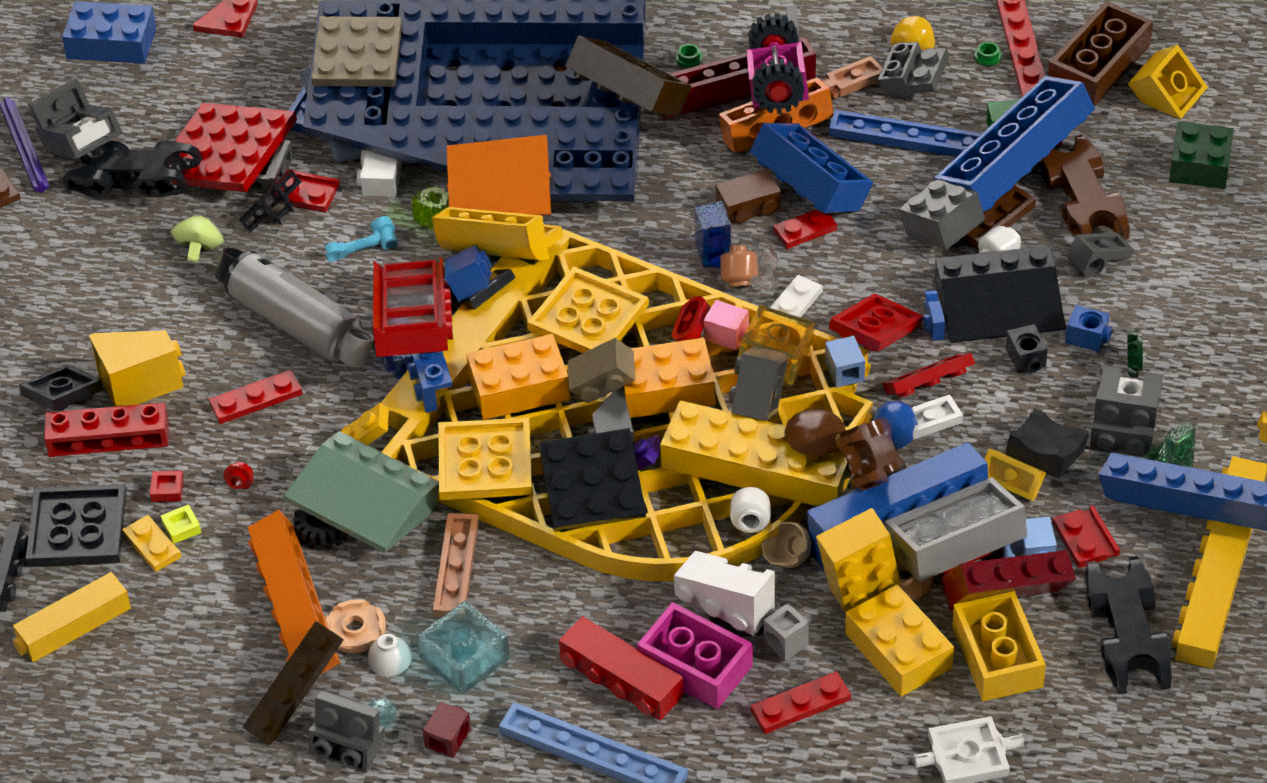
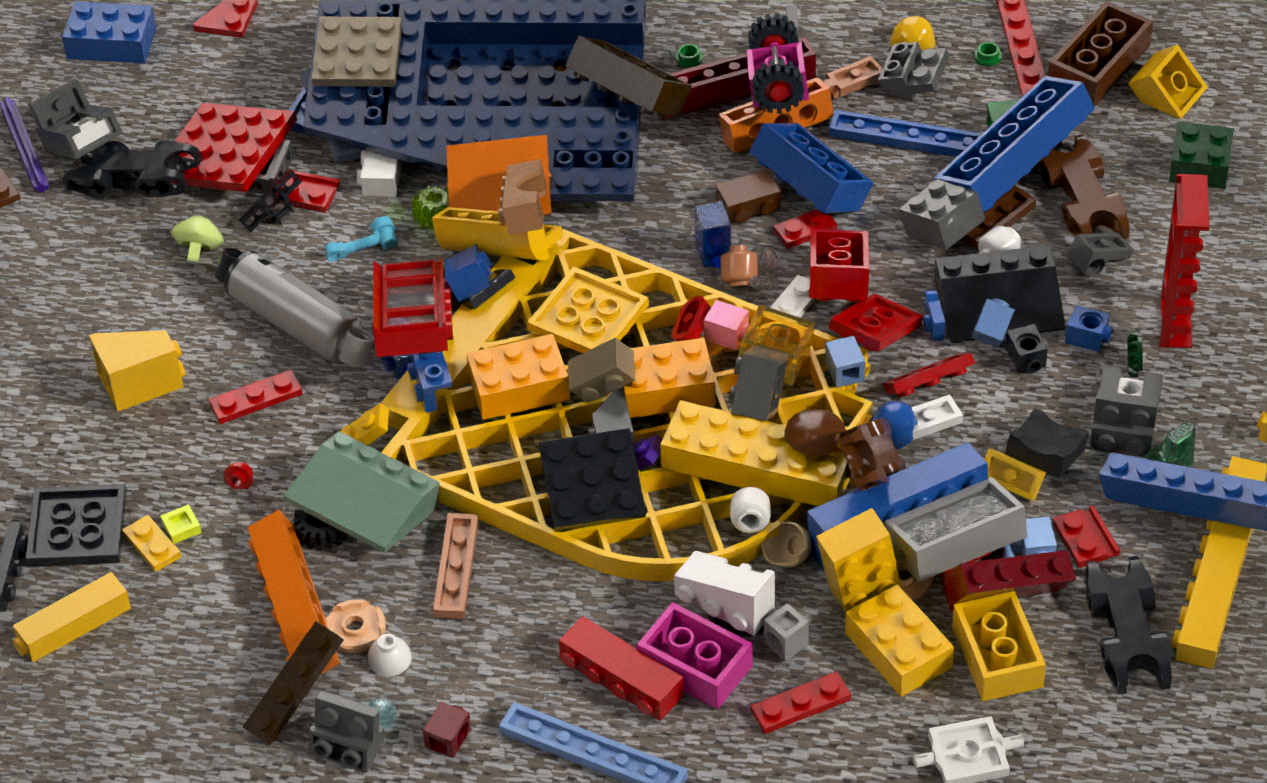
black plate [19,364,103,411] -> none
red brick [45,402,169,457] -> none
plate [149,470,184,502] -> none
clear light blue brick [418,600,510,695] -> none
yellow plate [438,418,532,500] -> none
none -> medium nougat arch [498,159,547,235]
none -> red brick [809,229,870,302]
none -> medium blue brick [971,299,1015,348]
none -> red window [1159,174,1210,349]

